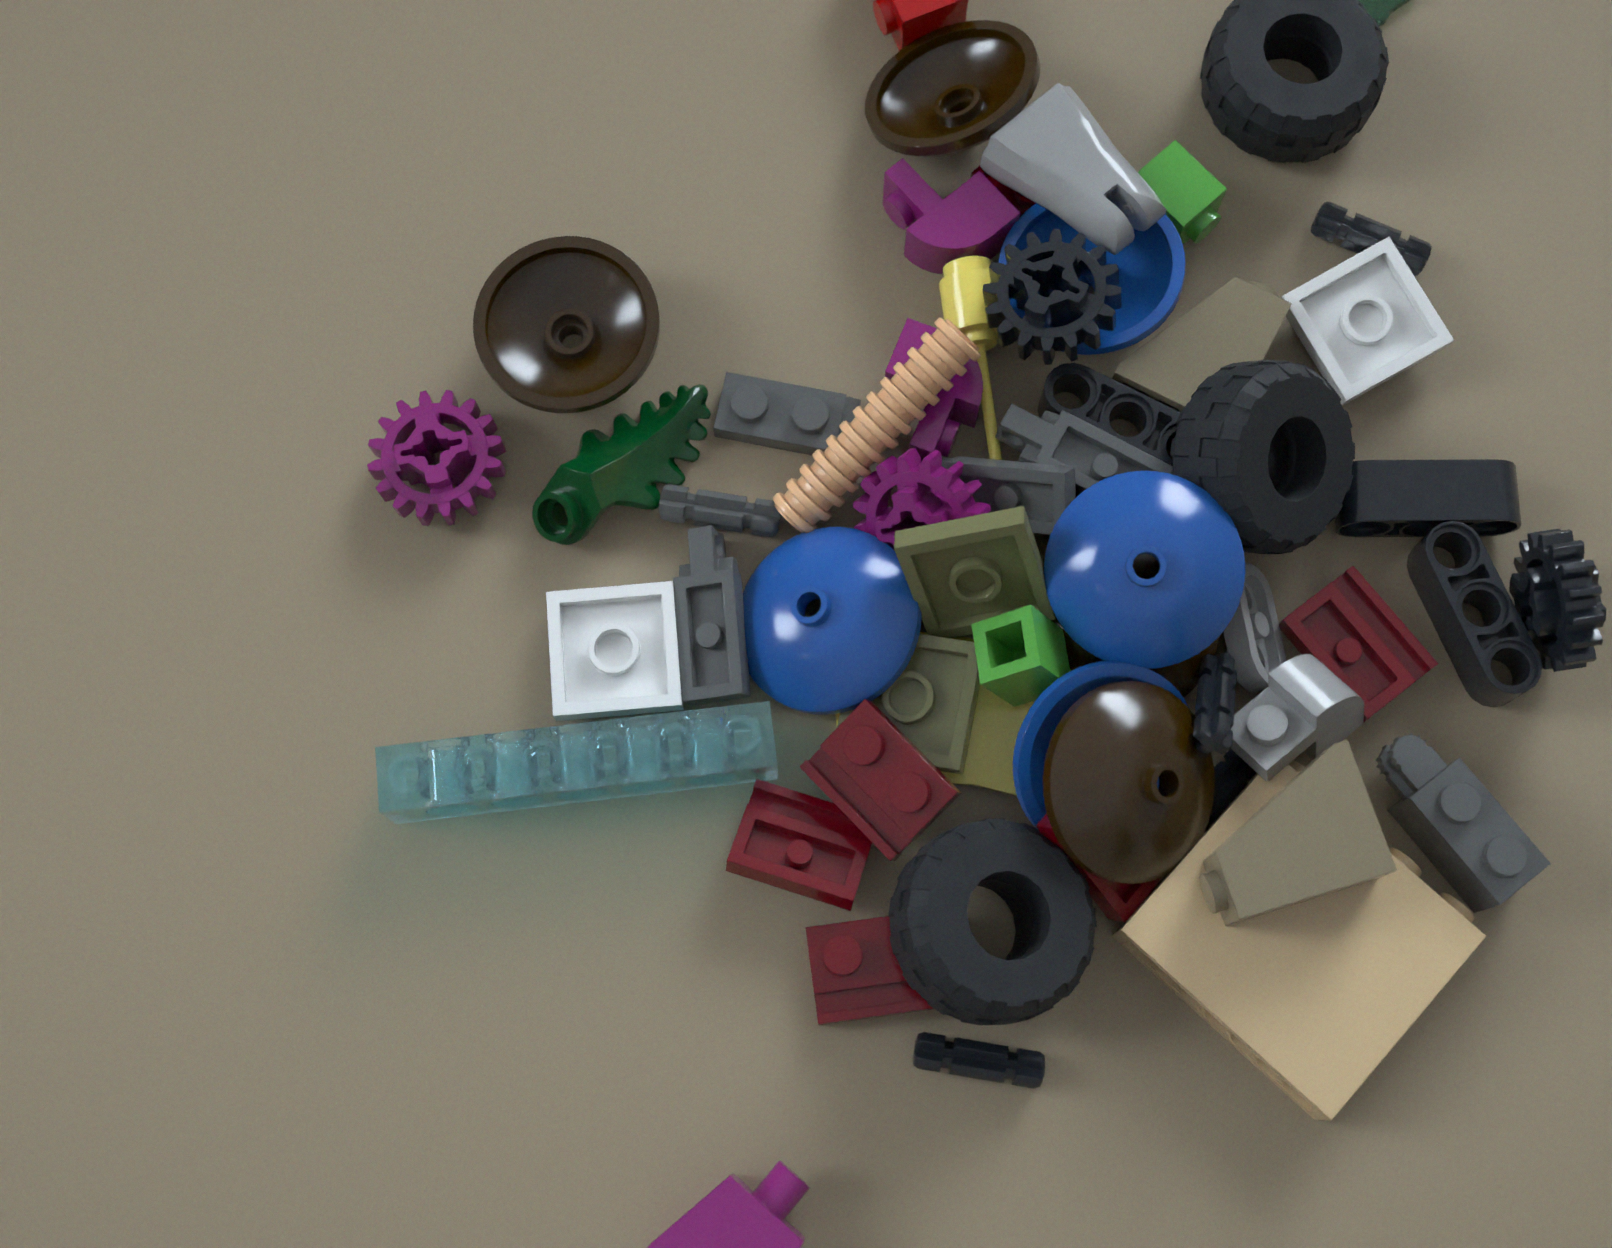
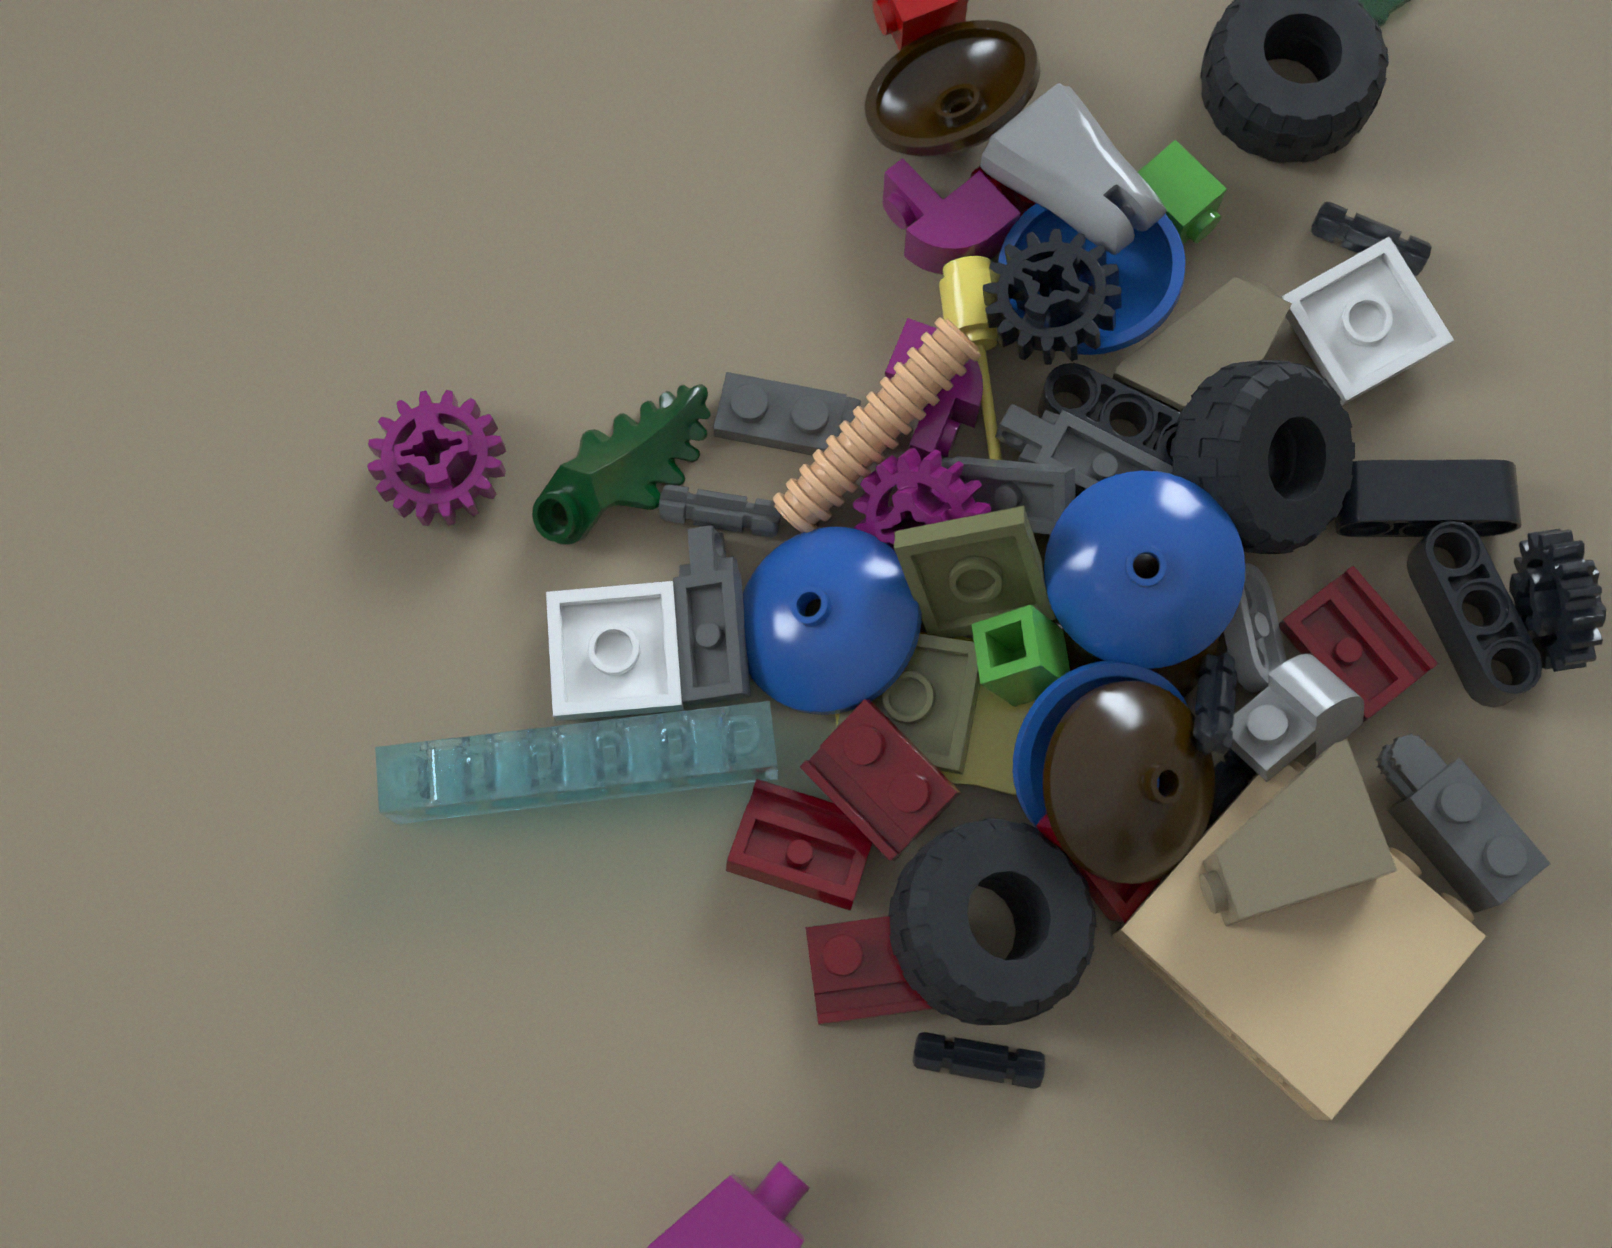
dark brown dish [473,236,660,414] -> none

